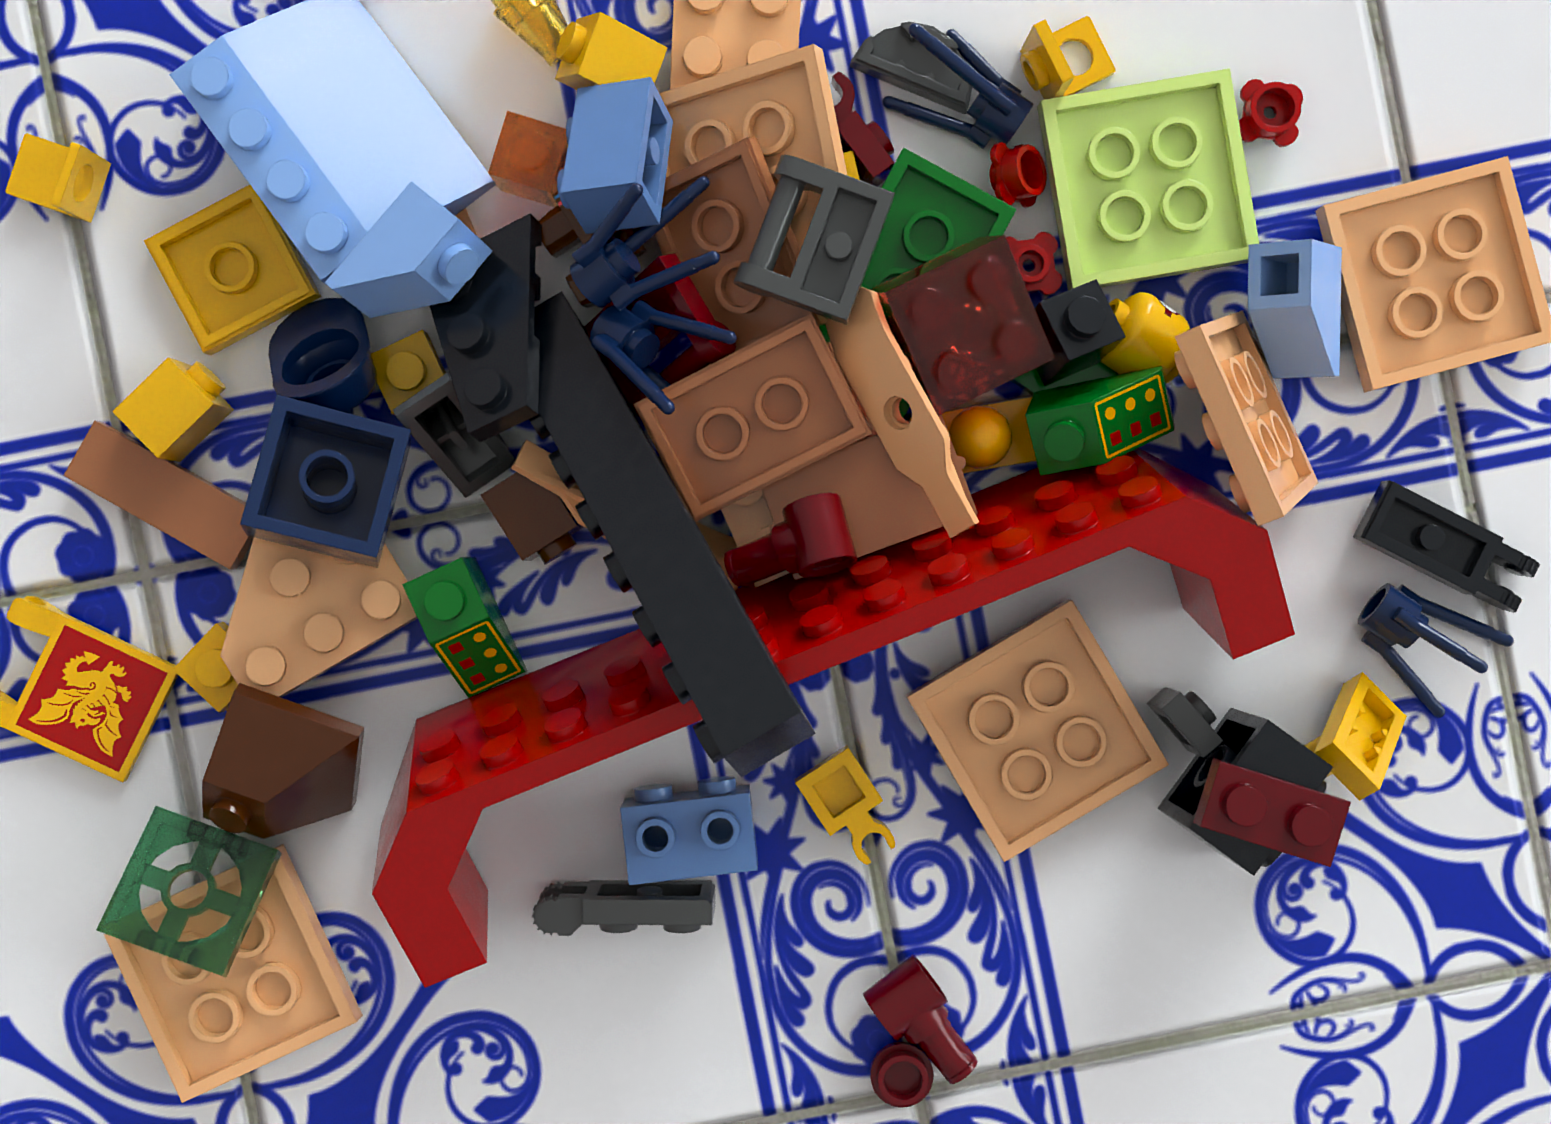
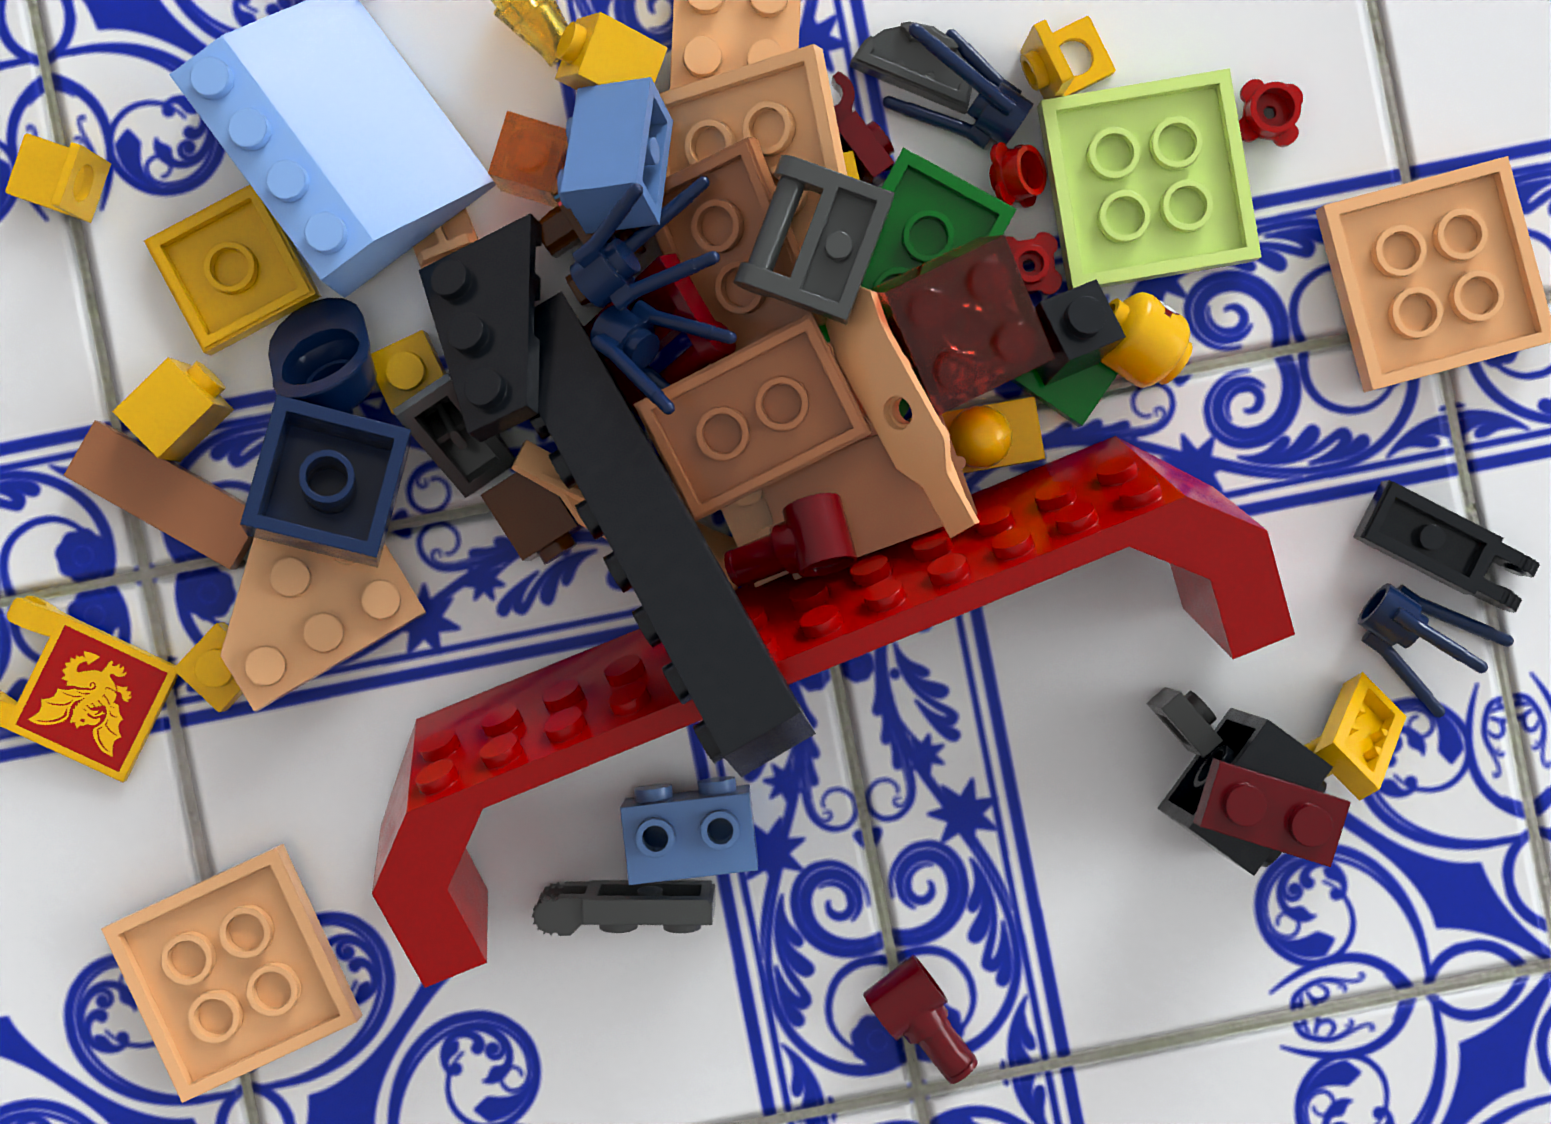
clear green piece [96,806,282,978] -> none
reddish brown slope [202,683,364,839] -> none
light blue slope [325,181,493,318] -> none
green slope [402,557,528,698] -> none
yellow plate [794,745,895,865] -> none
dark red plate [870,1042,934,1107] -> none
light nougat plate [905,599,1169,862] -> none
green slope [1025,366,1175,476] -> none
light nougat plate [1174,310,1318,526] -> none
light blue slope [1248,239,1342,379] -> none

